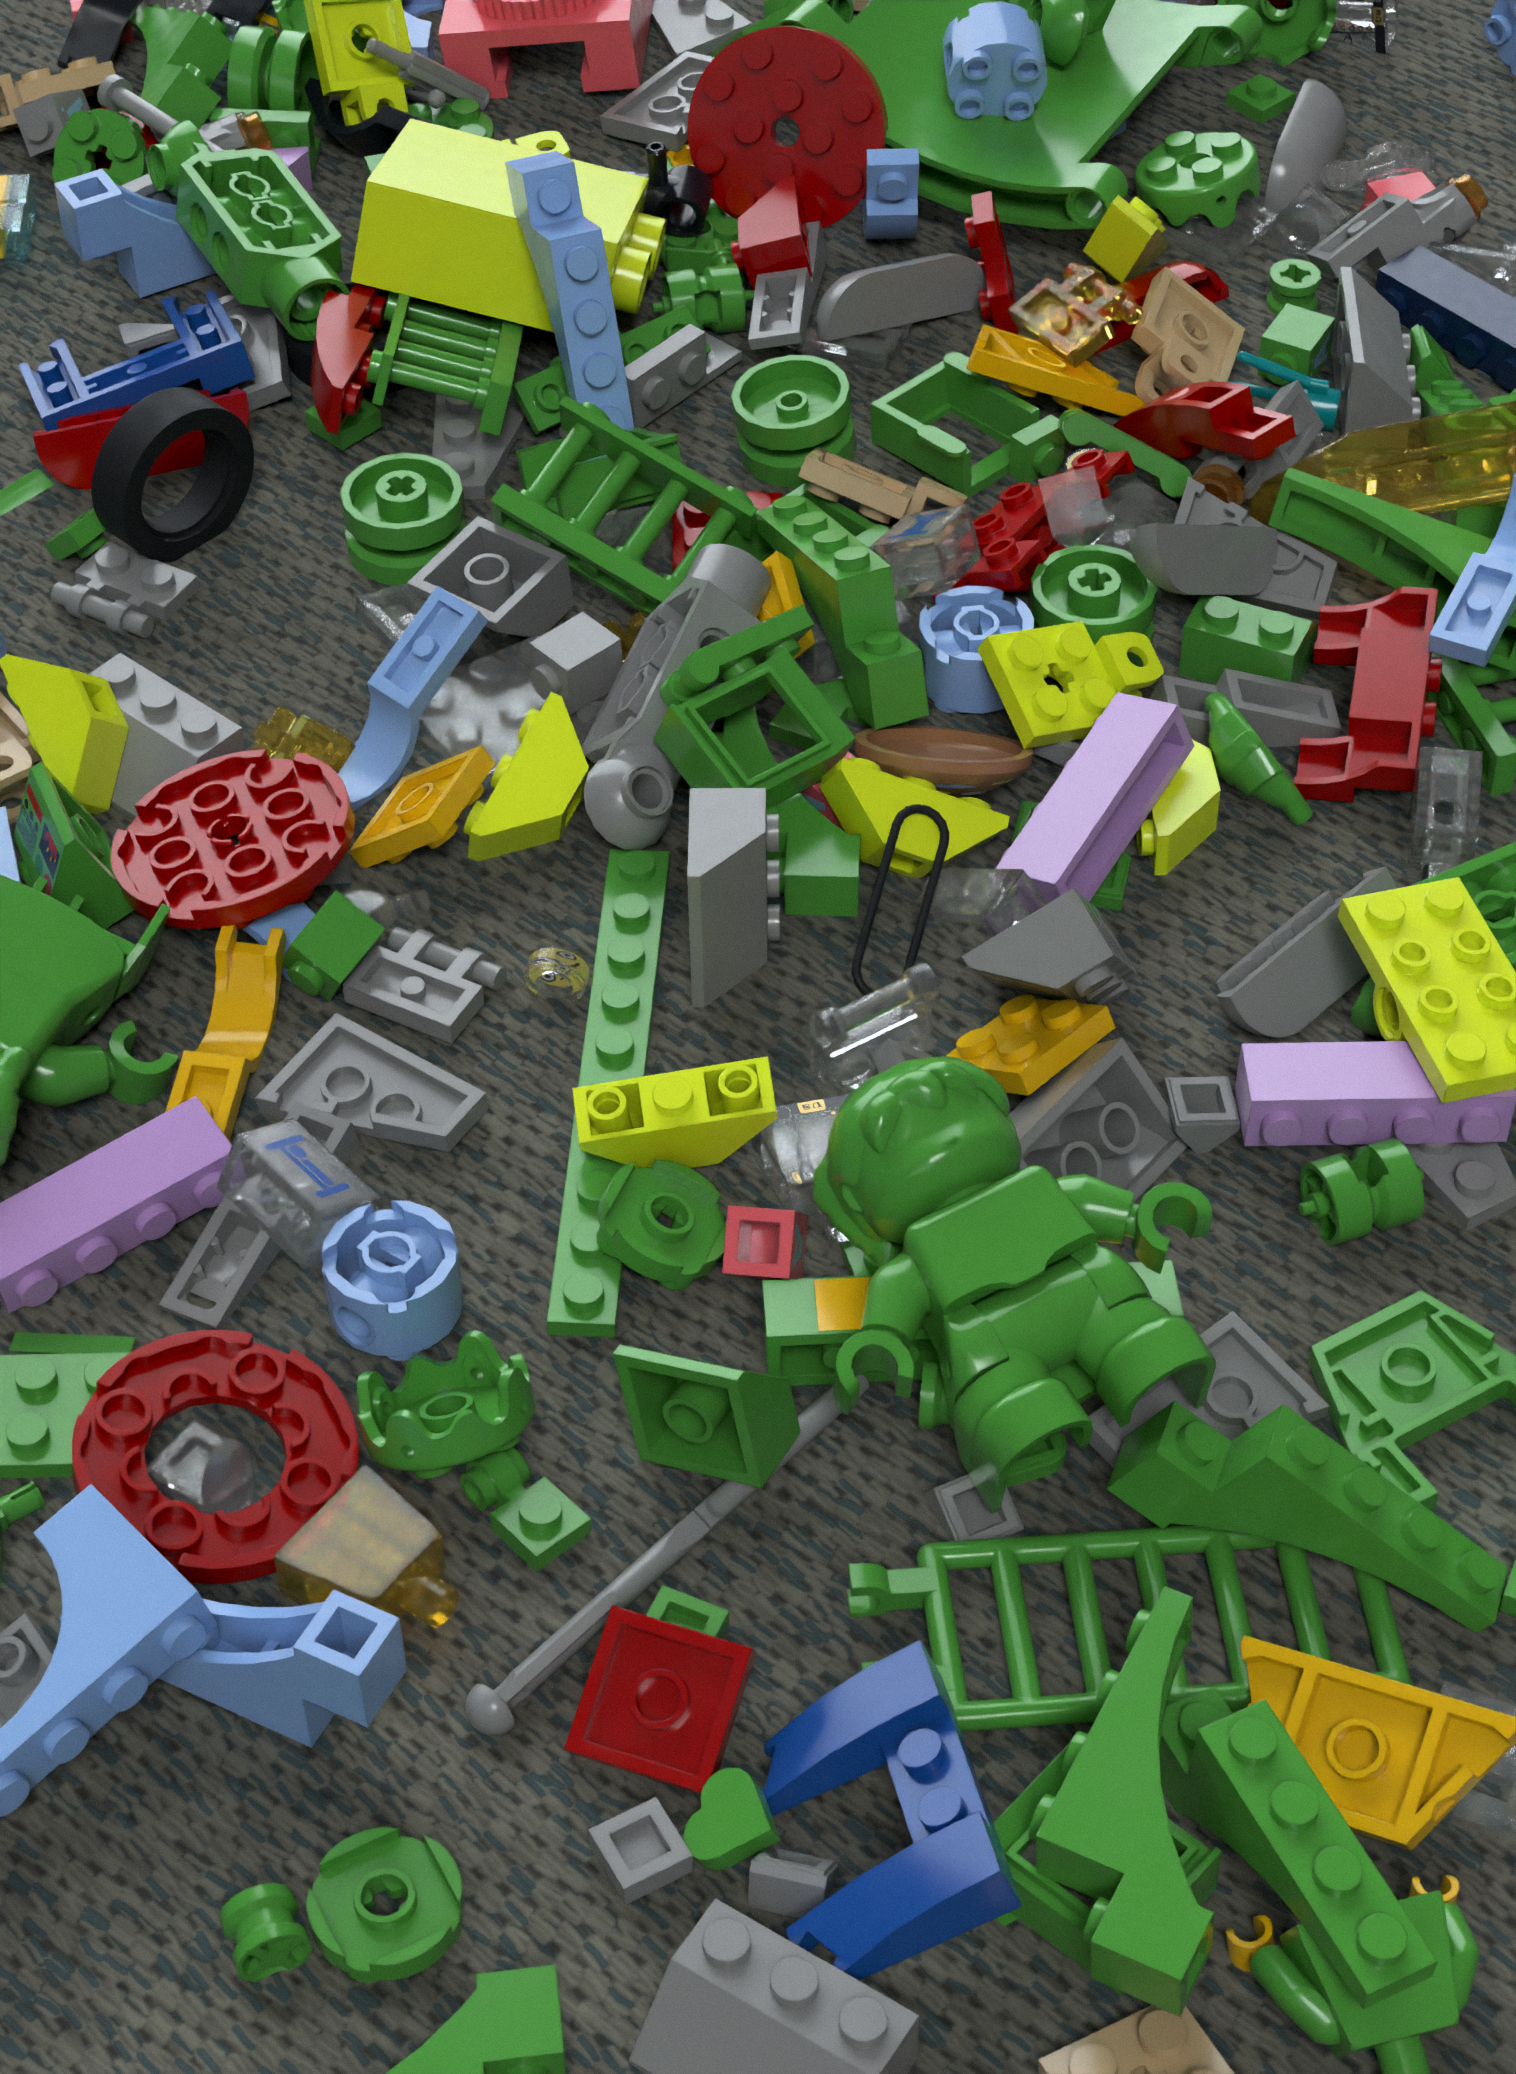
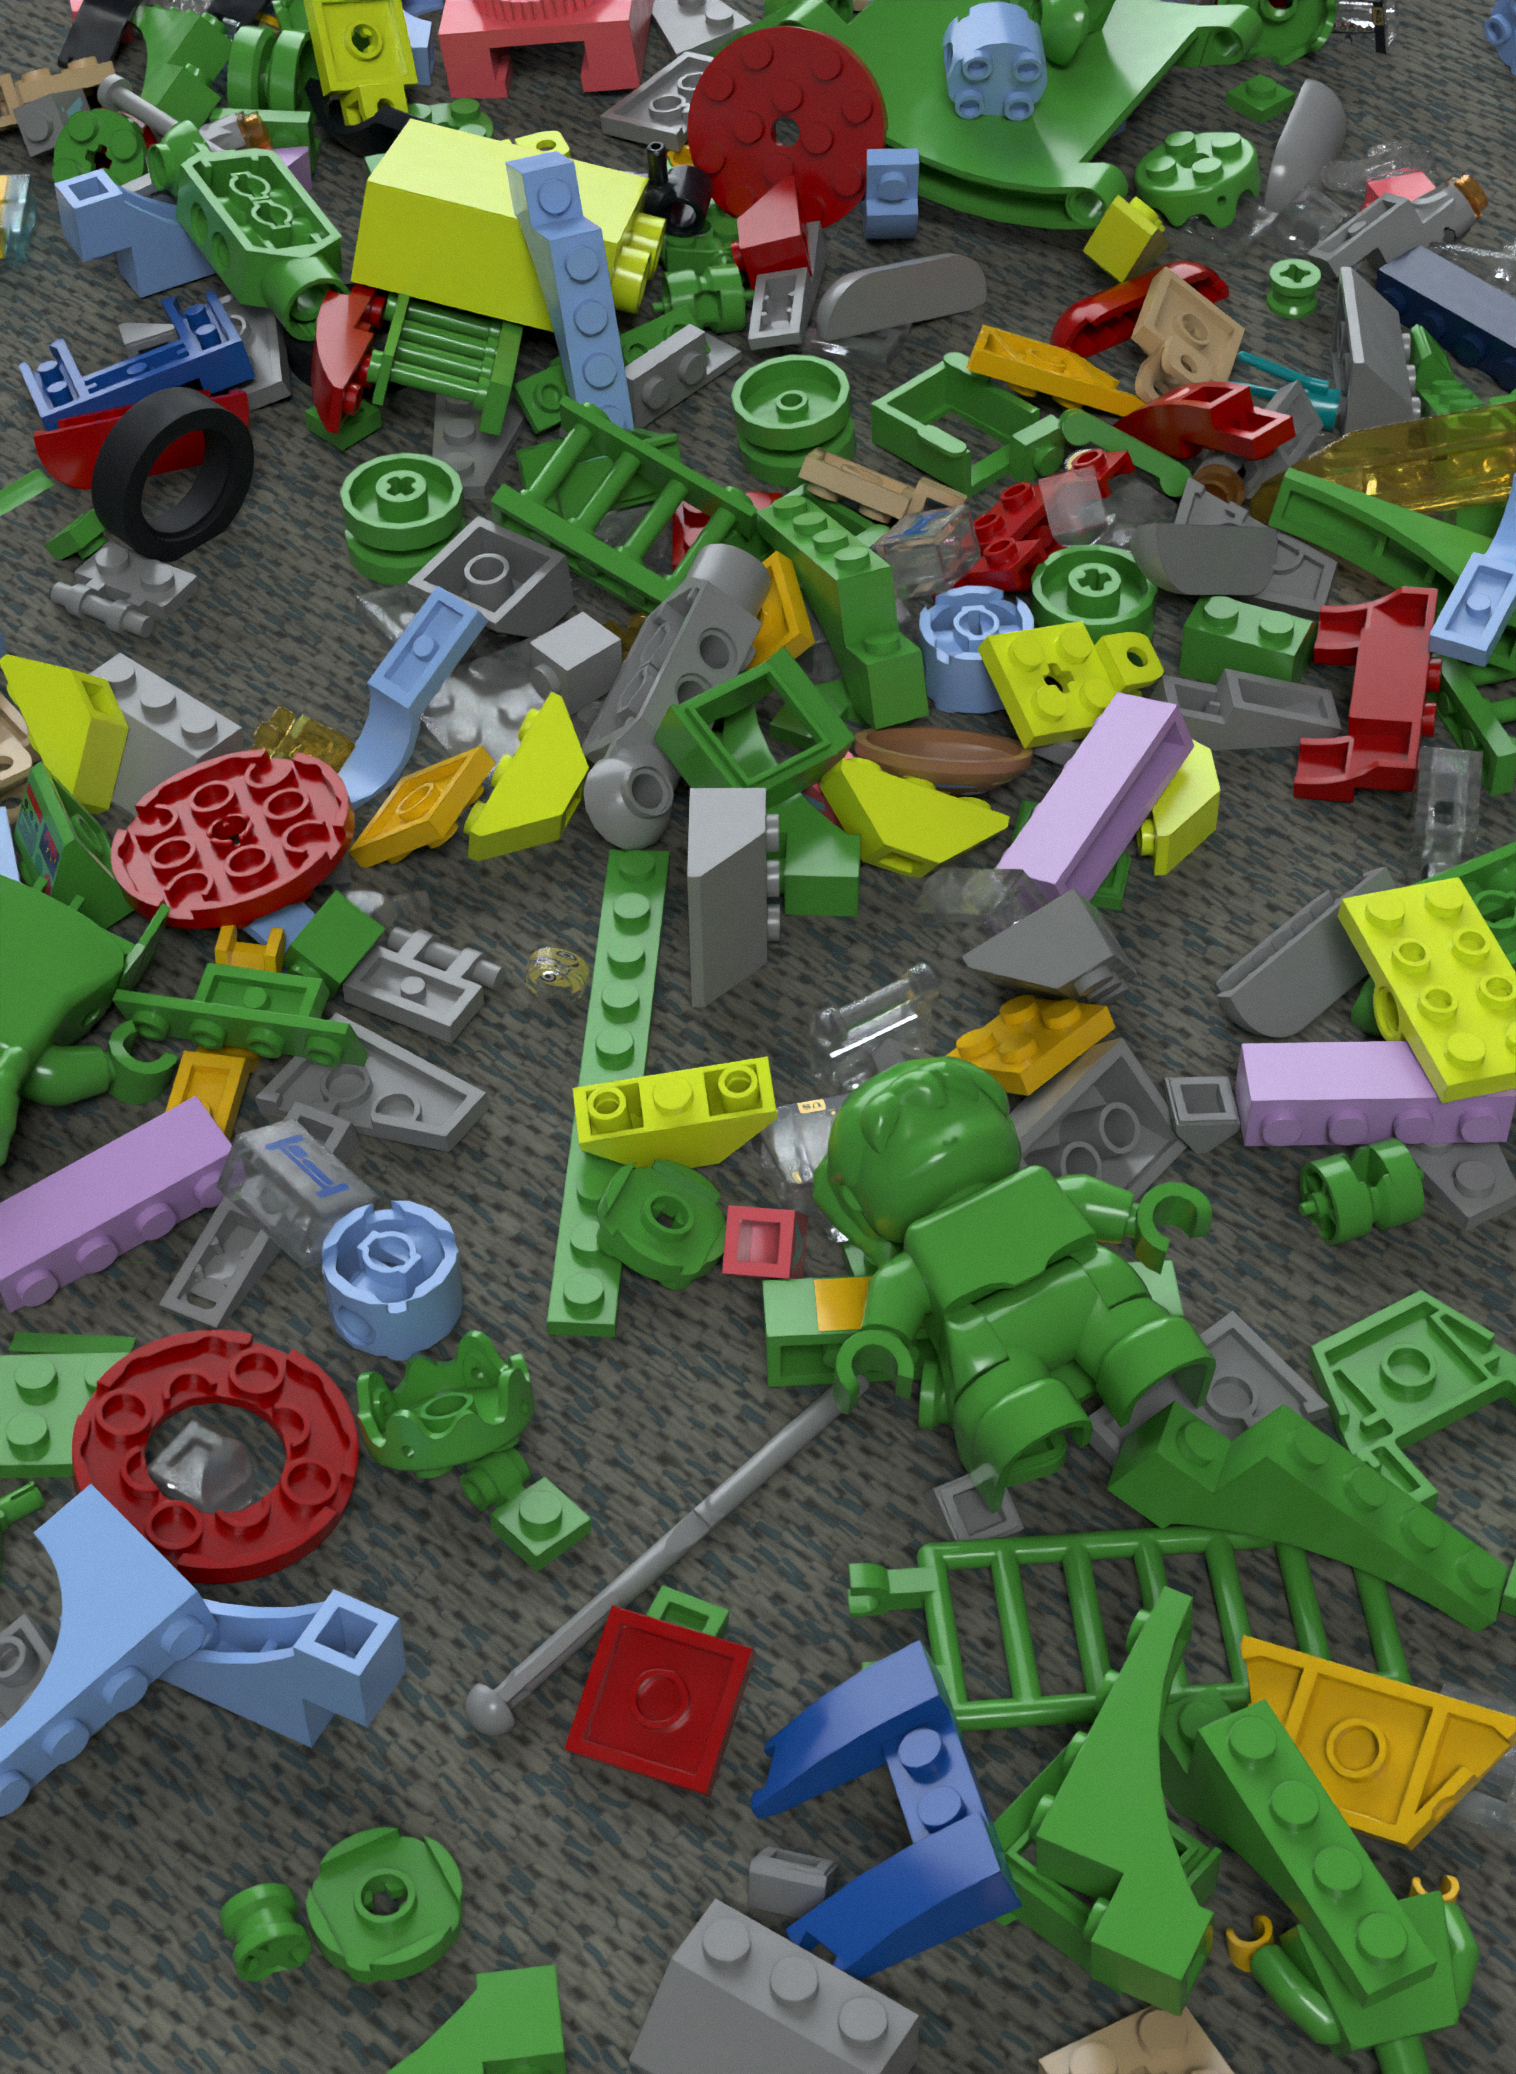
clear yellow torso [274,1465,459,1628] -> none
light grey axle [366,38,490,112] -> none
light grey hinge [404,88,446,109] -> none
light grey plate [588,1797,693,1905] -> none
bright green slope [613,1345,801,1488] -> none
bright green plate [660,605,815,707] -> none
bright green tile [683,1767,781,1871] -> none
black piece [851,804,949,1000] -> none
red plate [965,191,1019,335] -> none
clear yellow plate [1008,262,1143,368] -> none
bright green piece [1204,692,1313,825] -> none
bright green brick [1257,303,1335,389] -> none
none -> bright green bracket [112,963,368,1067]

